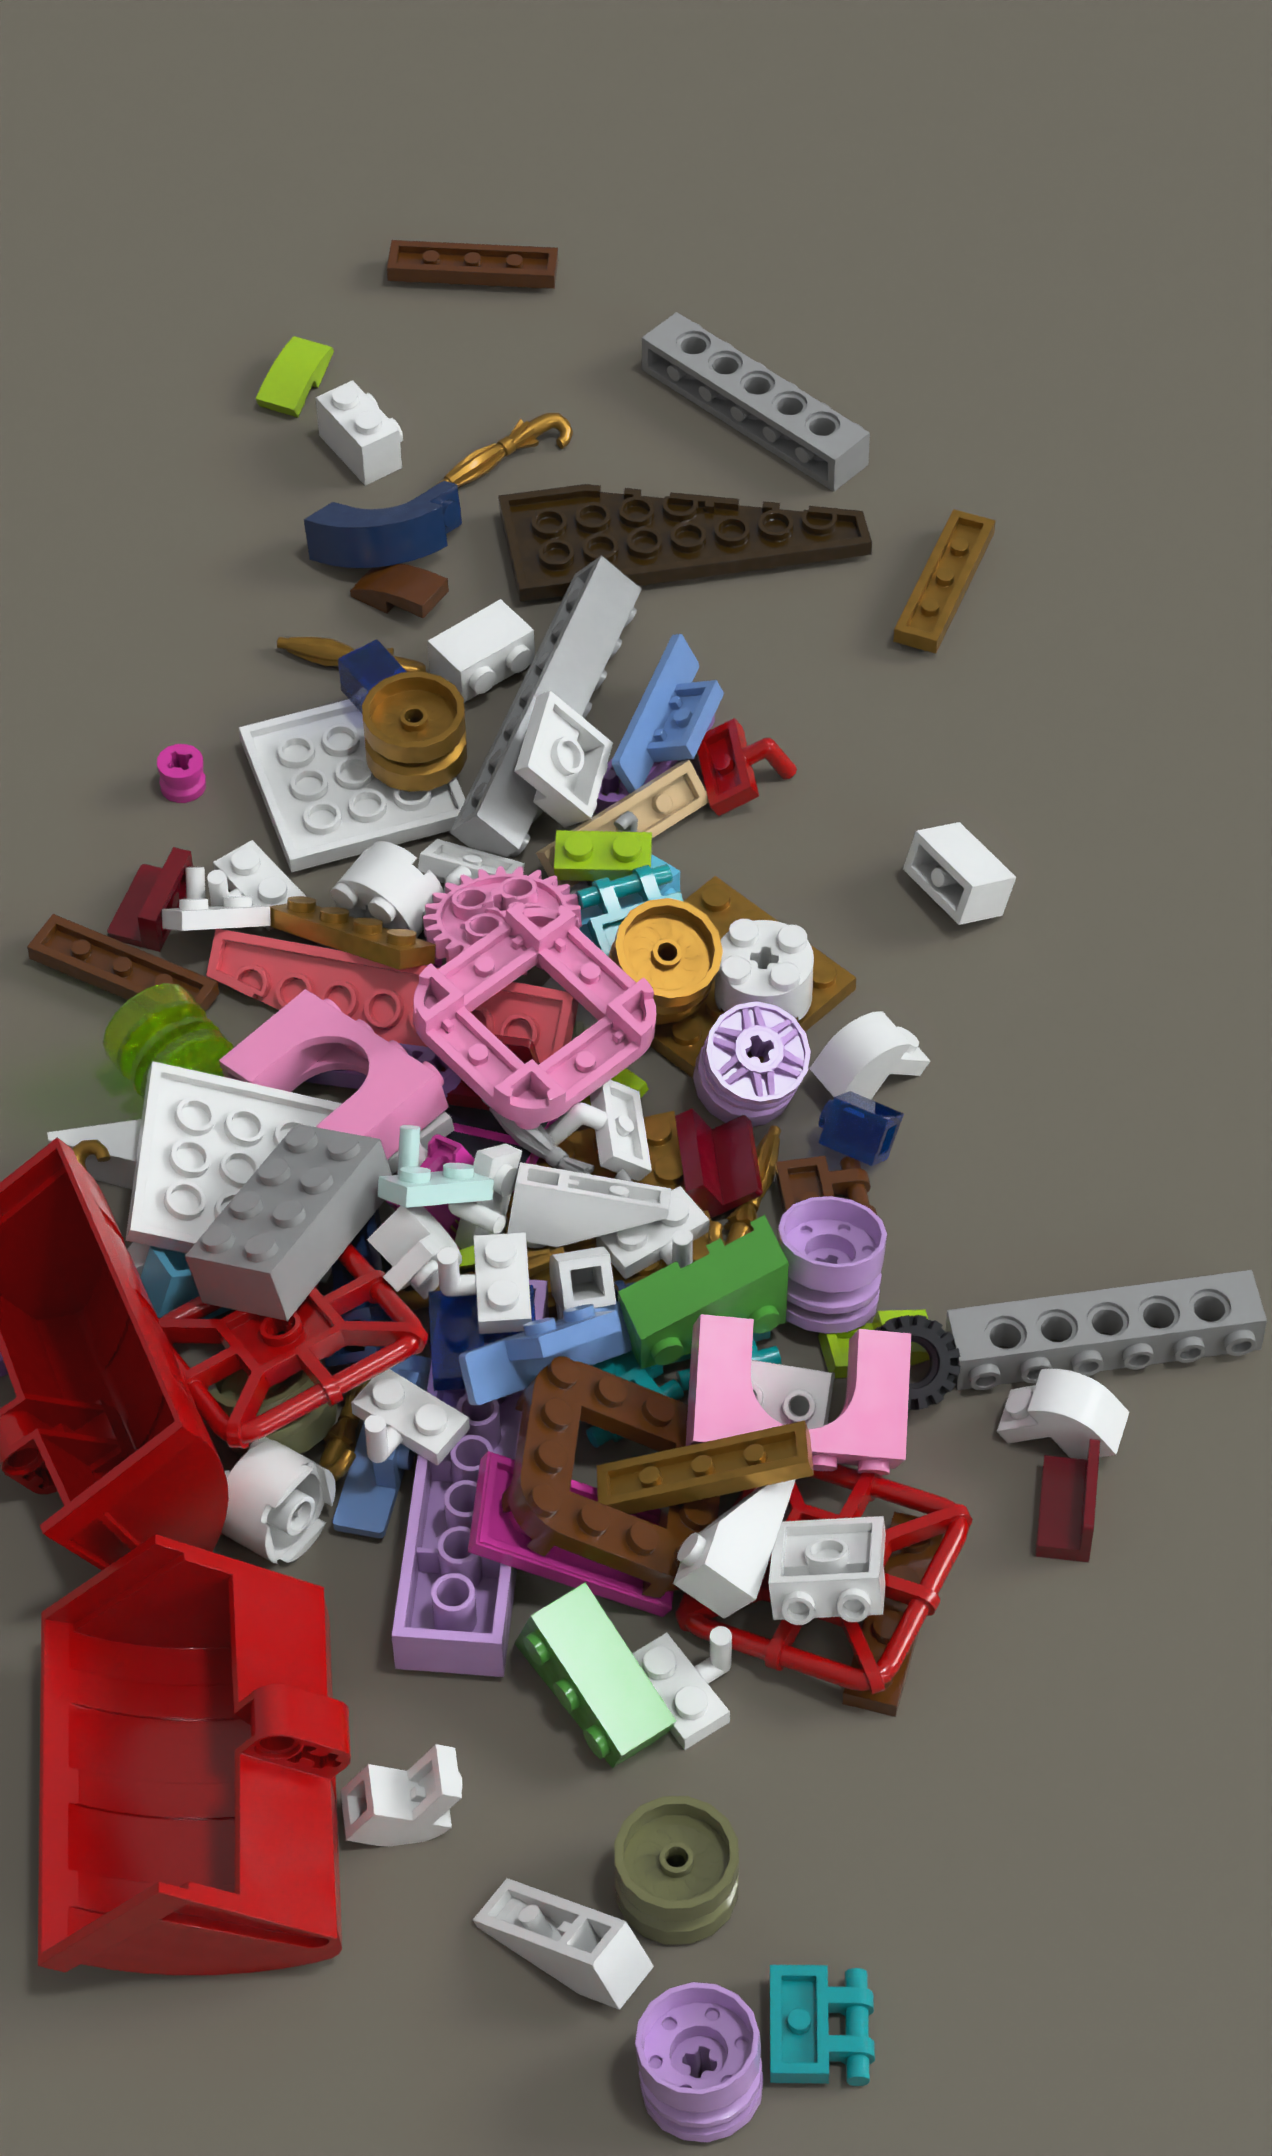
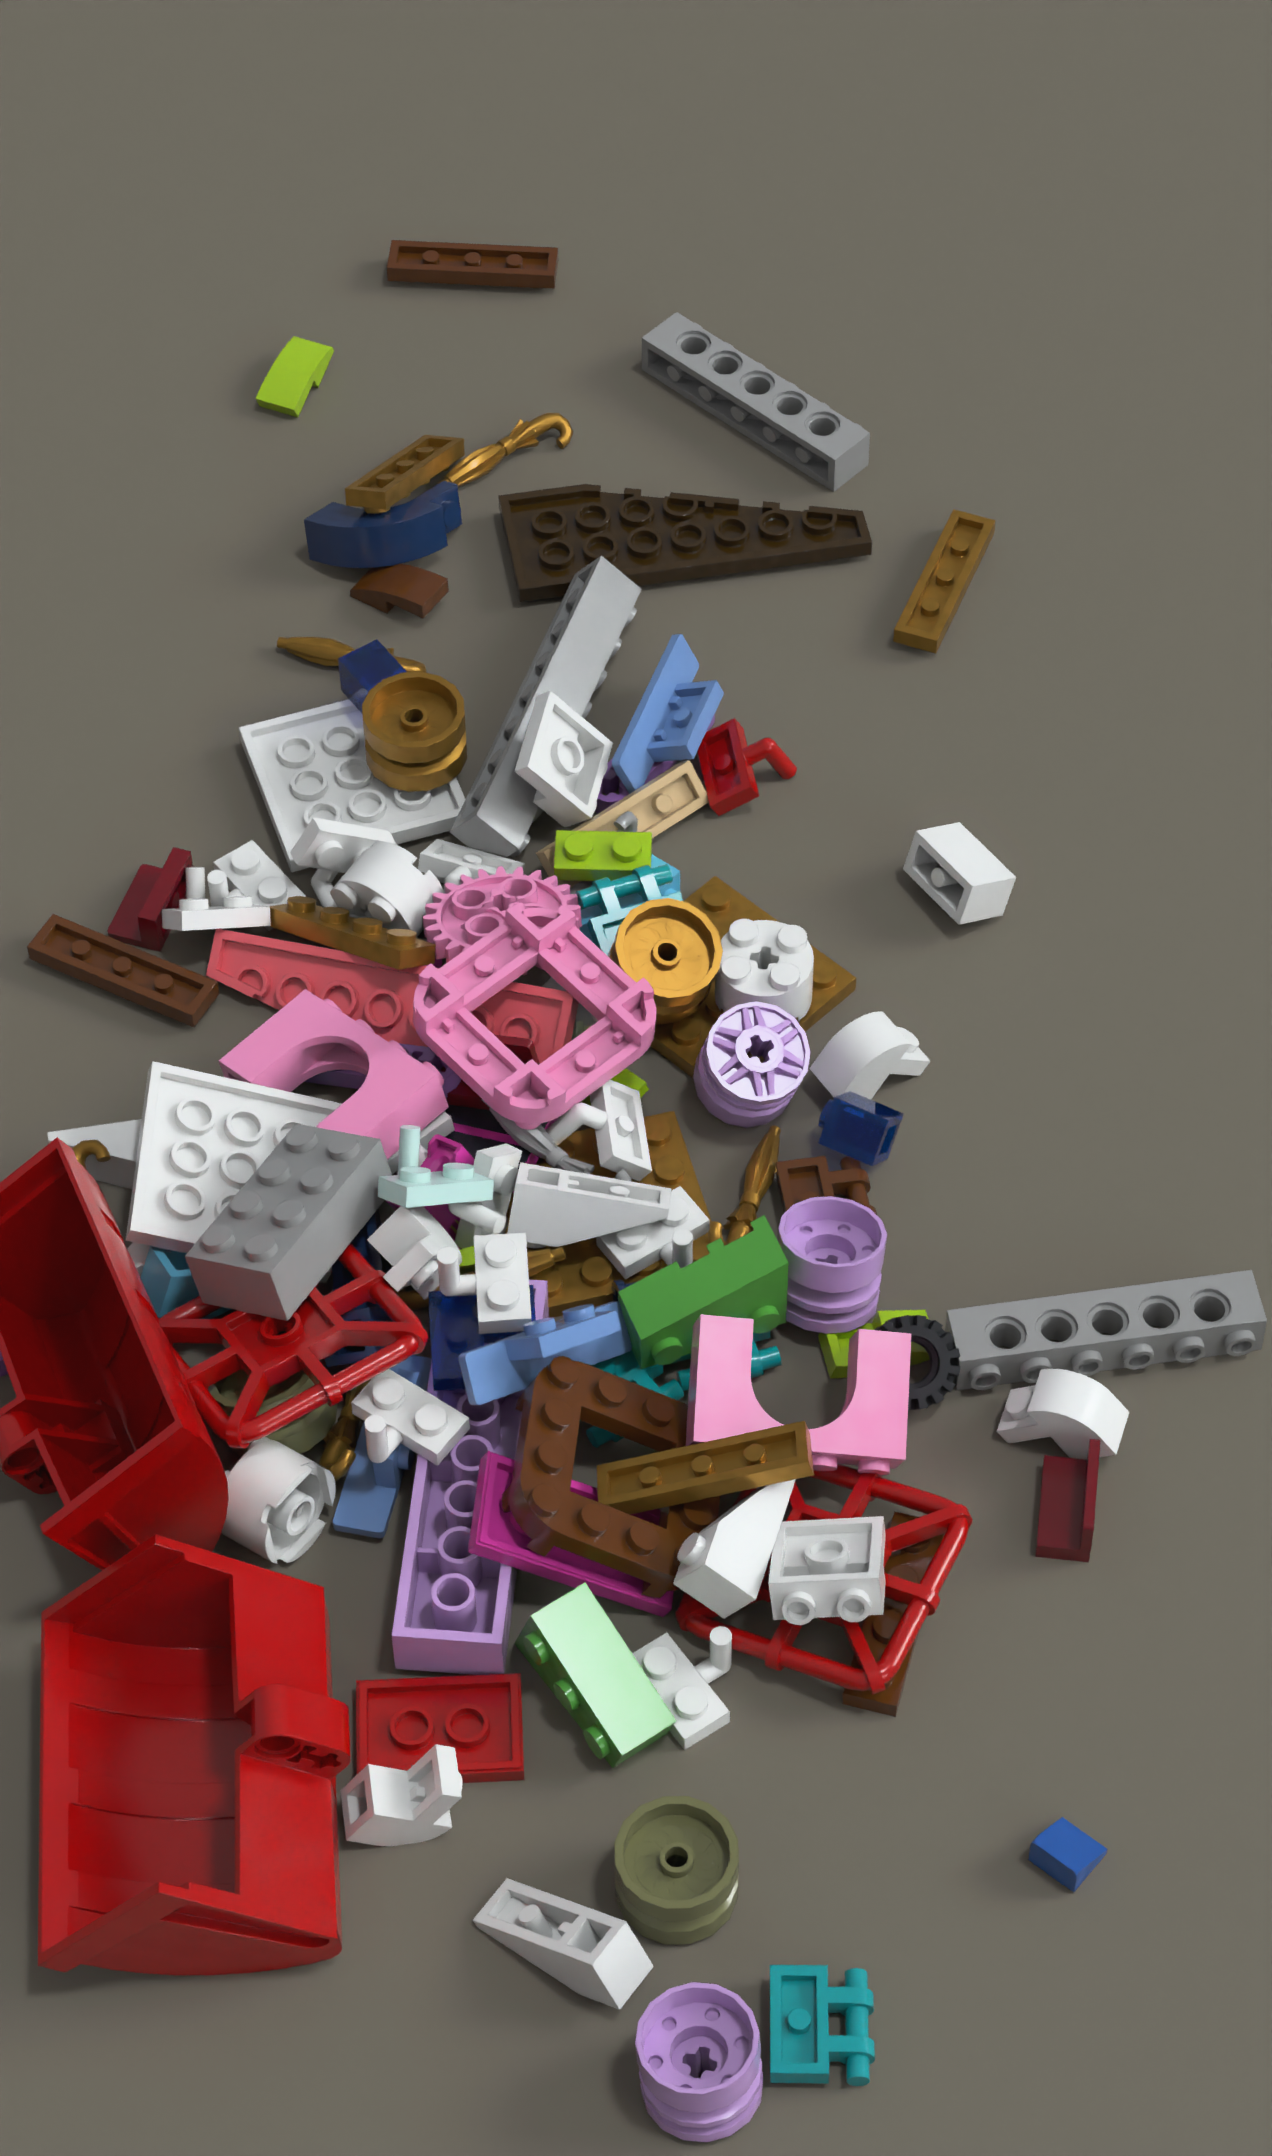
clear neon green wheel [103,983,234,1101] -> none
dark pink wheel [157,744,206,803] -> none
white brick [316,380,403,486] -> none
white brick [428,599,535,703] -> none
white brick [549,1246,616,1320] -> none
dark red panel [675,1108,763,1218] -> none
white brick [751,1360,835,1429] -> none
none -> white plate [290,817,396,908]
none -> pearl gold plate [345,435,465,514]
none -> red tile [356,1673,525,1783]
none -> blue slope [1028,1817,1108,1892]

